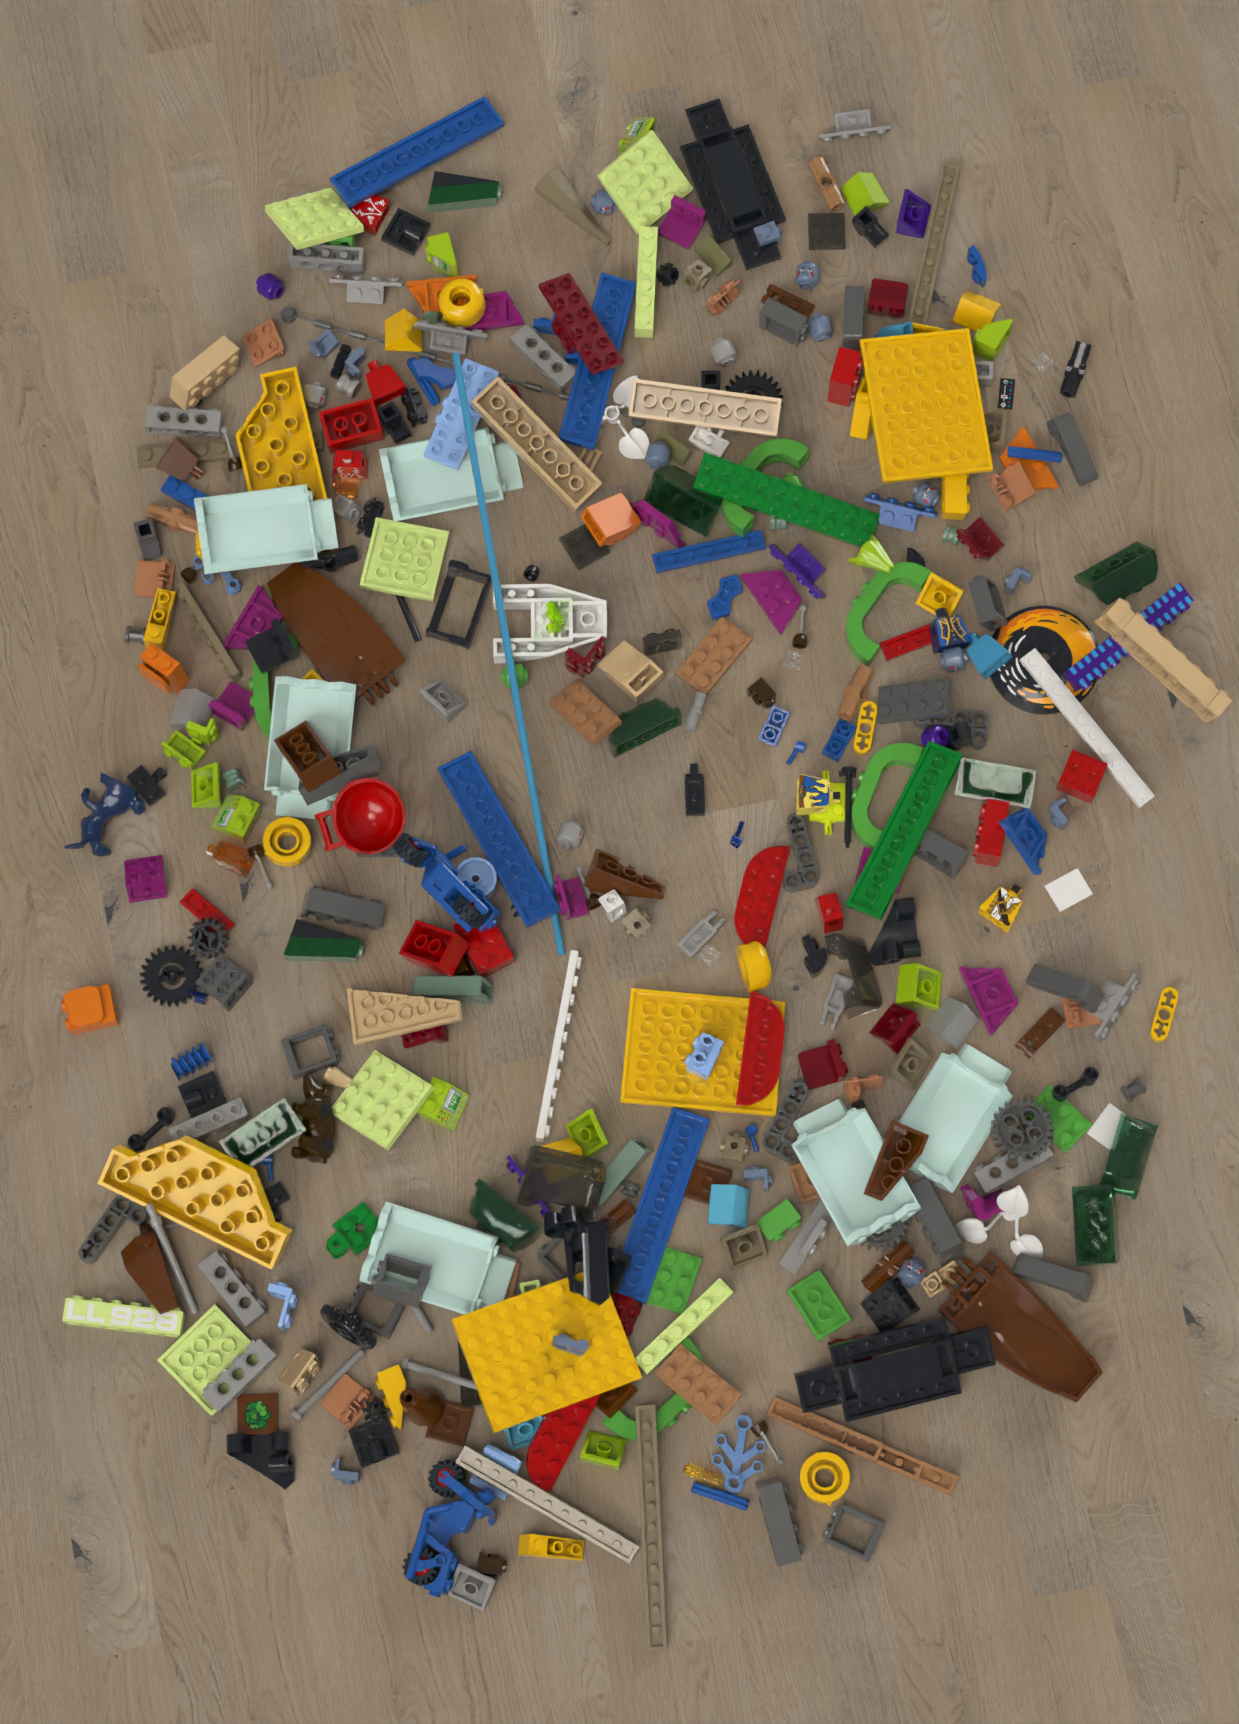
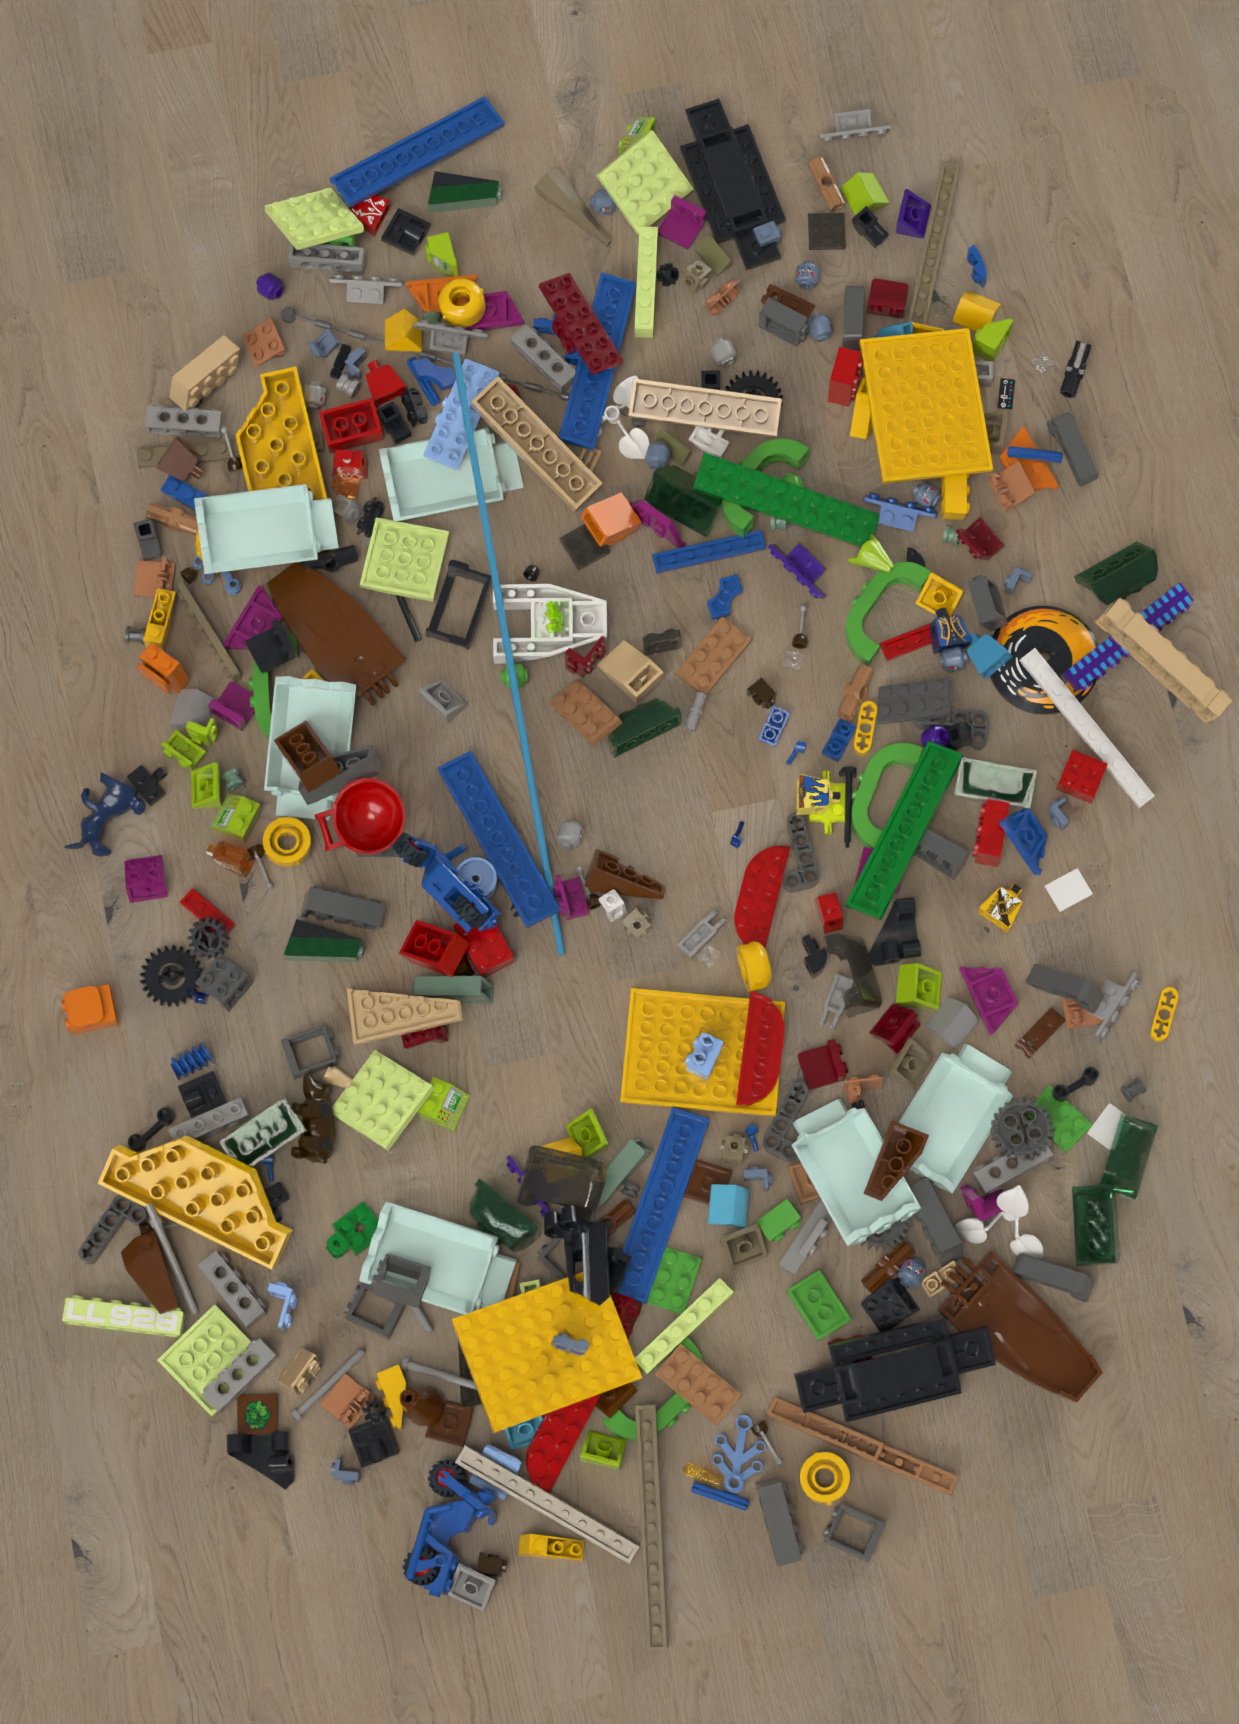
black gear [320,1304,377,1350] -> none
white plate [536,950,582,1142] -> none
black hinge [685,763,705,816] -> none
magenta wing [741,570,802,635] -> none

